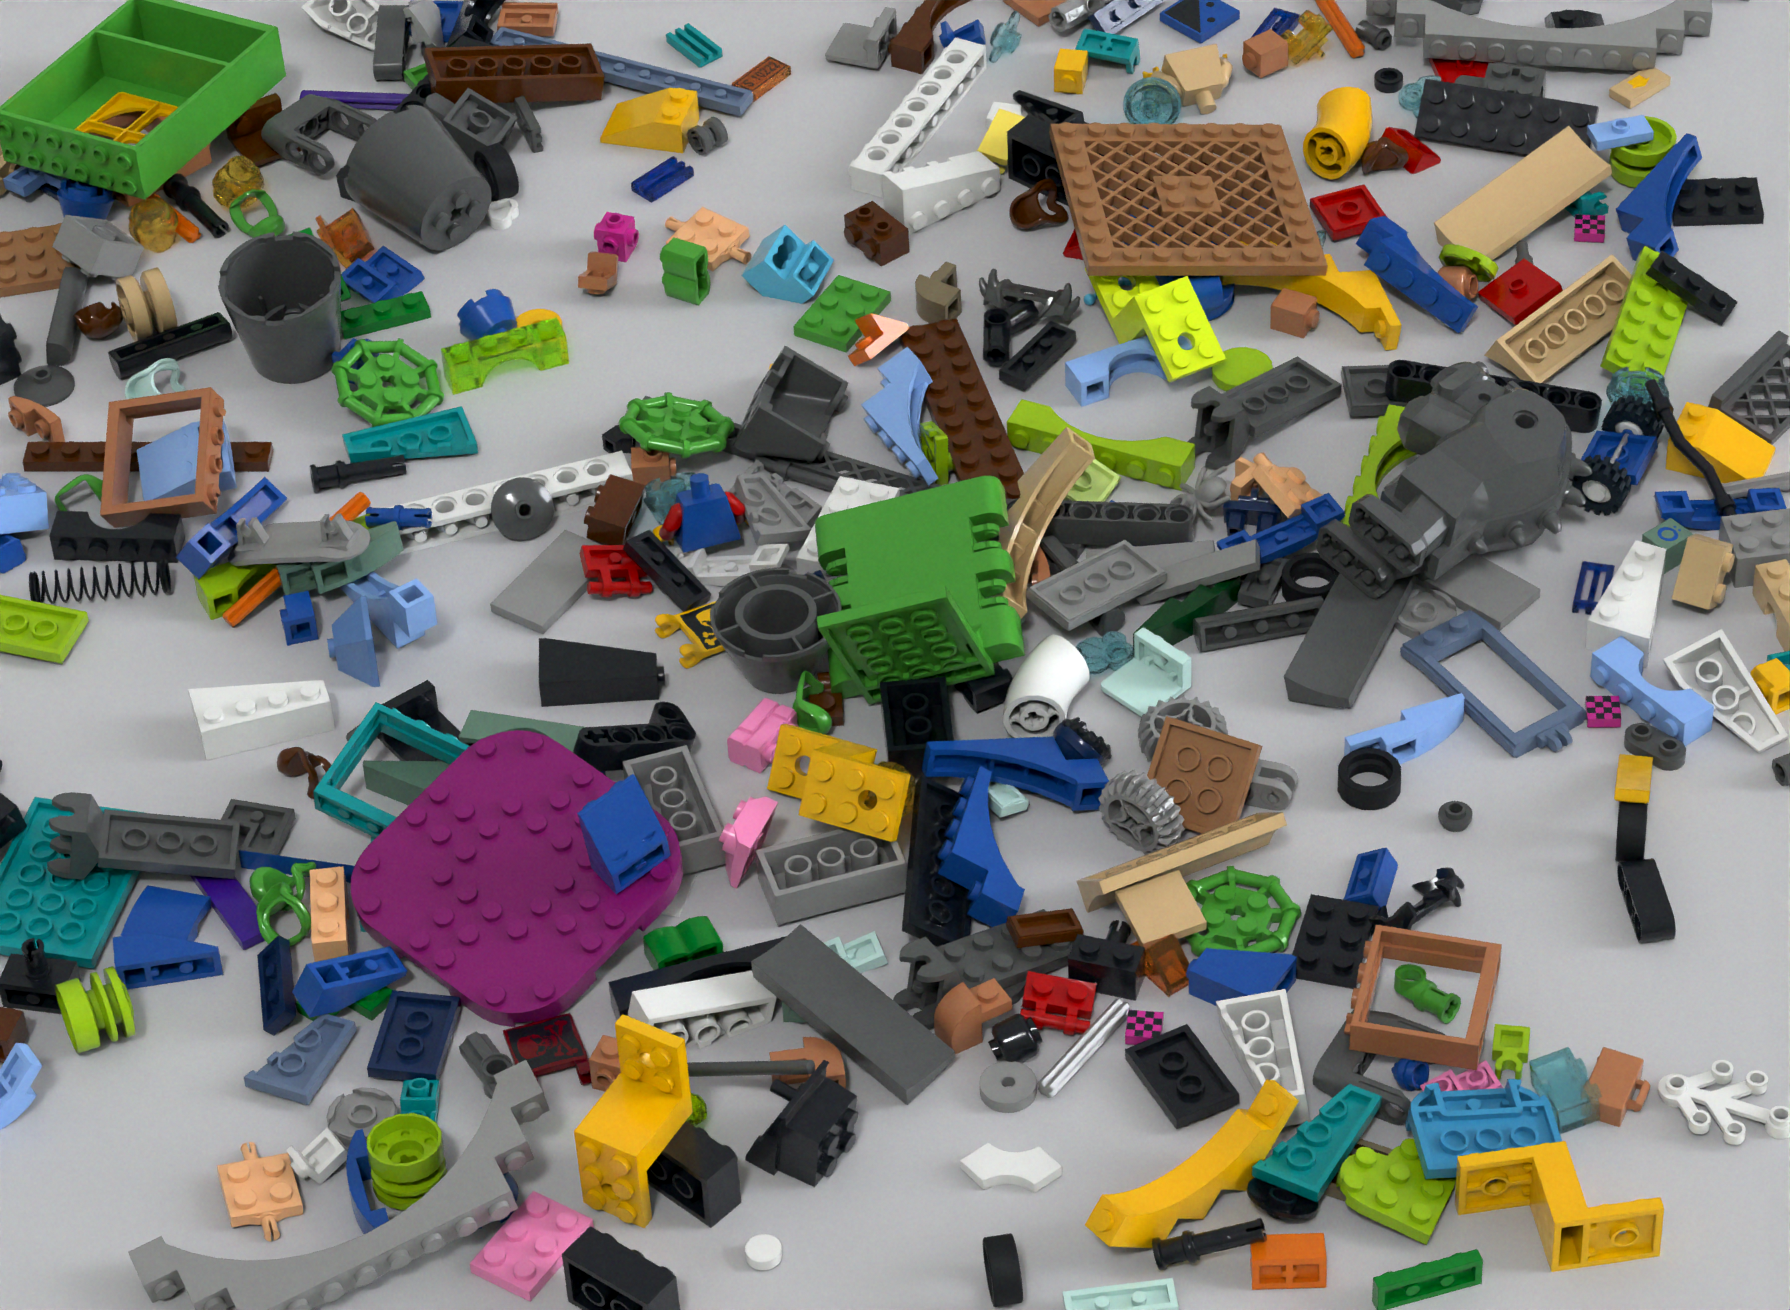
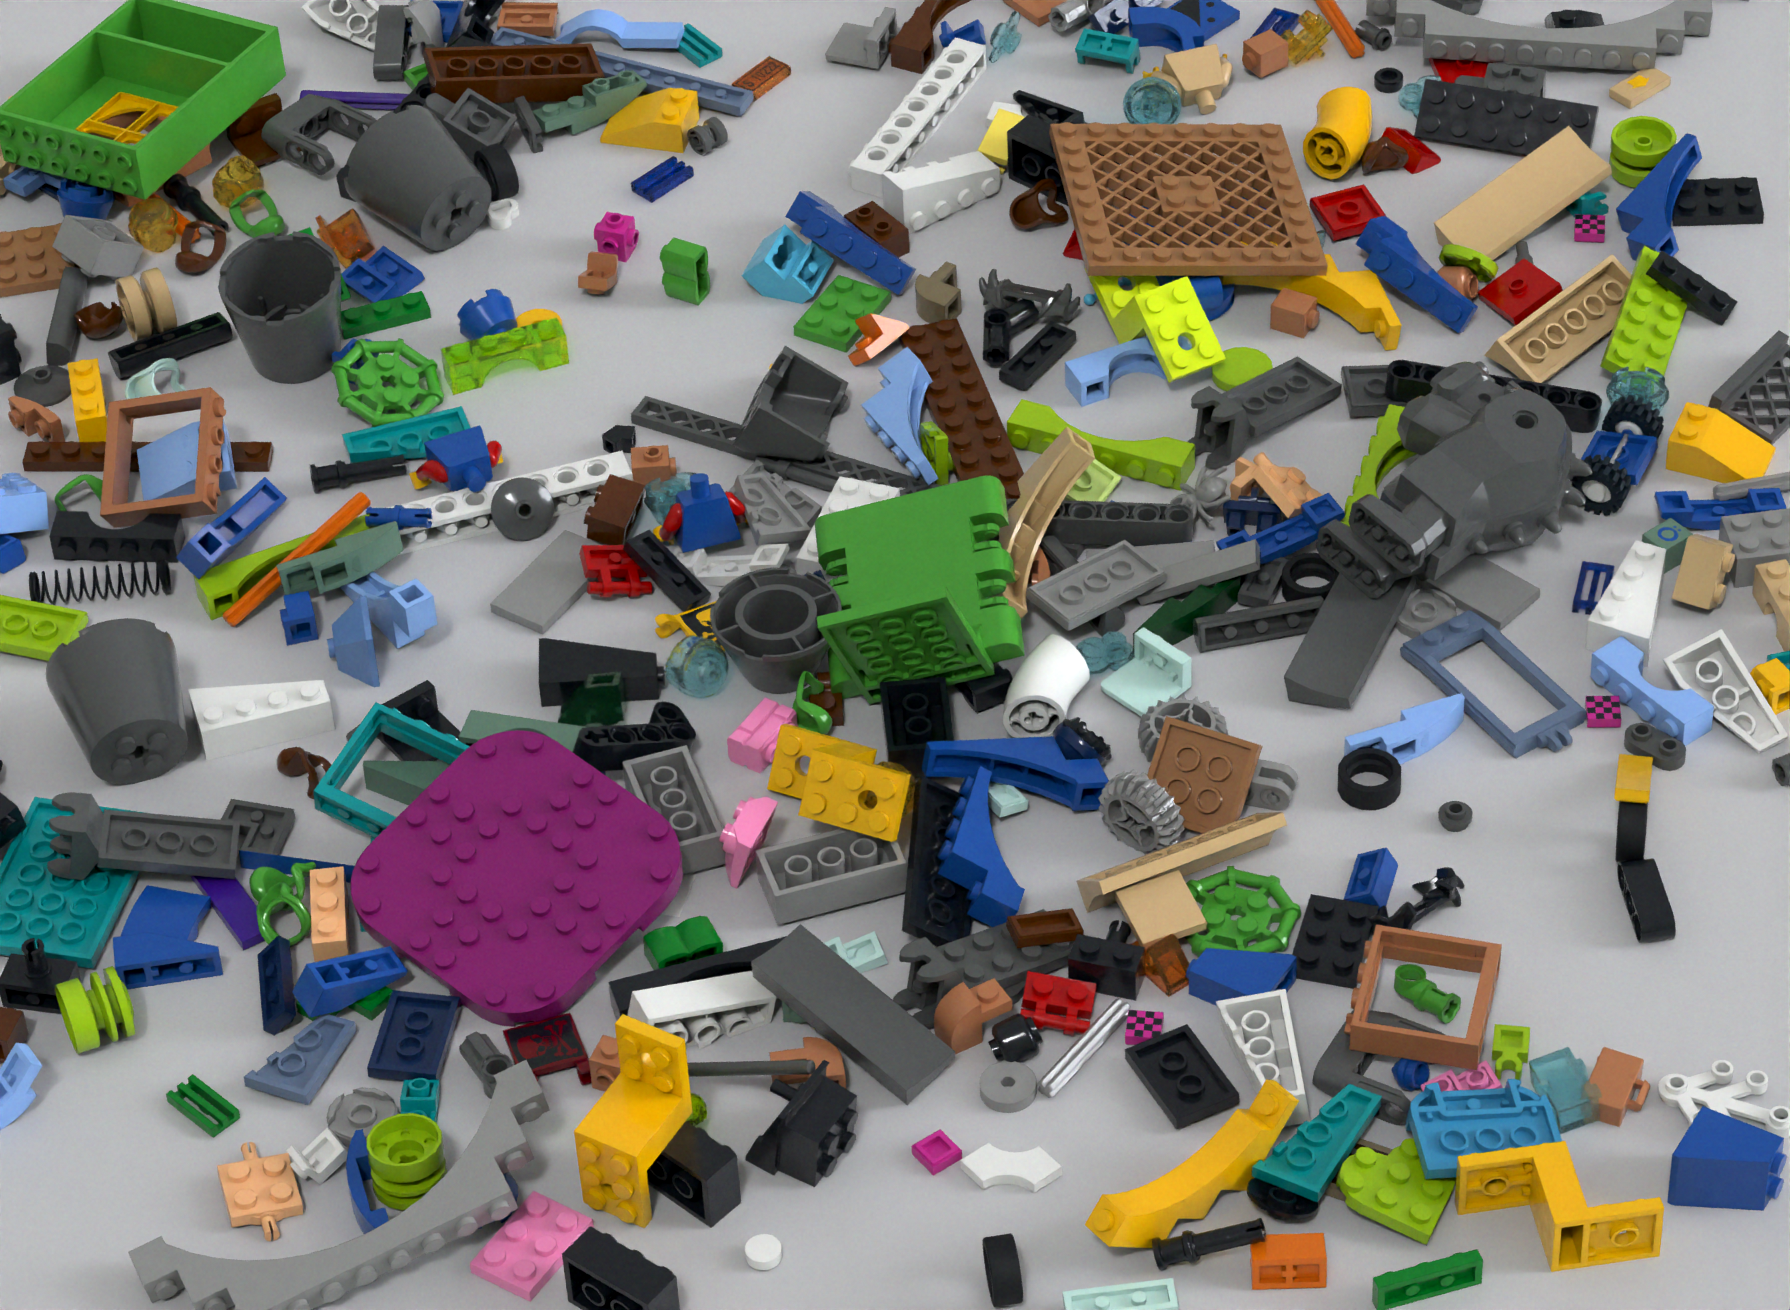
light grey piece [228,513,371,566] -> none
blue slope [577,774,671,895] -> none
bright green plate [618,392,735,459] -> none
light nougat plate [665,207,751,271] -> none
yellow brick [1054,48,1088,94] -> none
light blue plate [1587,115,1654,151] -> none
black bar [1645,379,1737,516] -> none
none -> dark grey cone [46,618,188,784]
none -> yellow arch [67,358,108,442]
none -> green tile [166,1074,240,1138]
none -> reddish brown piece [175,220,226,272]
none -> blue torso [409,425,503,492]
none -> sand green slope [532,70,647,135]
none -> light blue piece [555,9,684,48]
none -> clear green slope [558,671,627,726]
none -> clear light blue piece [664,635,729,698]
none -> blue arch [785,191,916,295]
none -> dark pink tile [911,1129,962,1176]
none -> blue arch [1128,7,1204,52]
none -> blue slope [1667,1106,1787,1211]

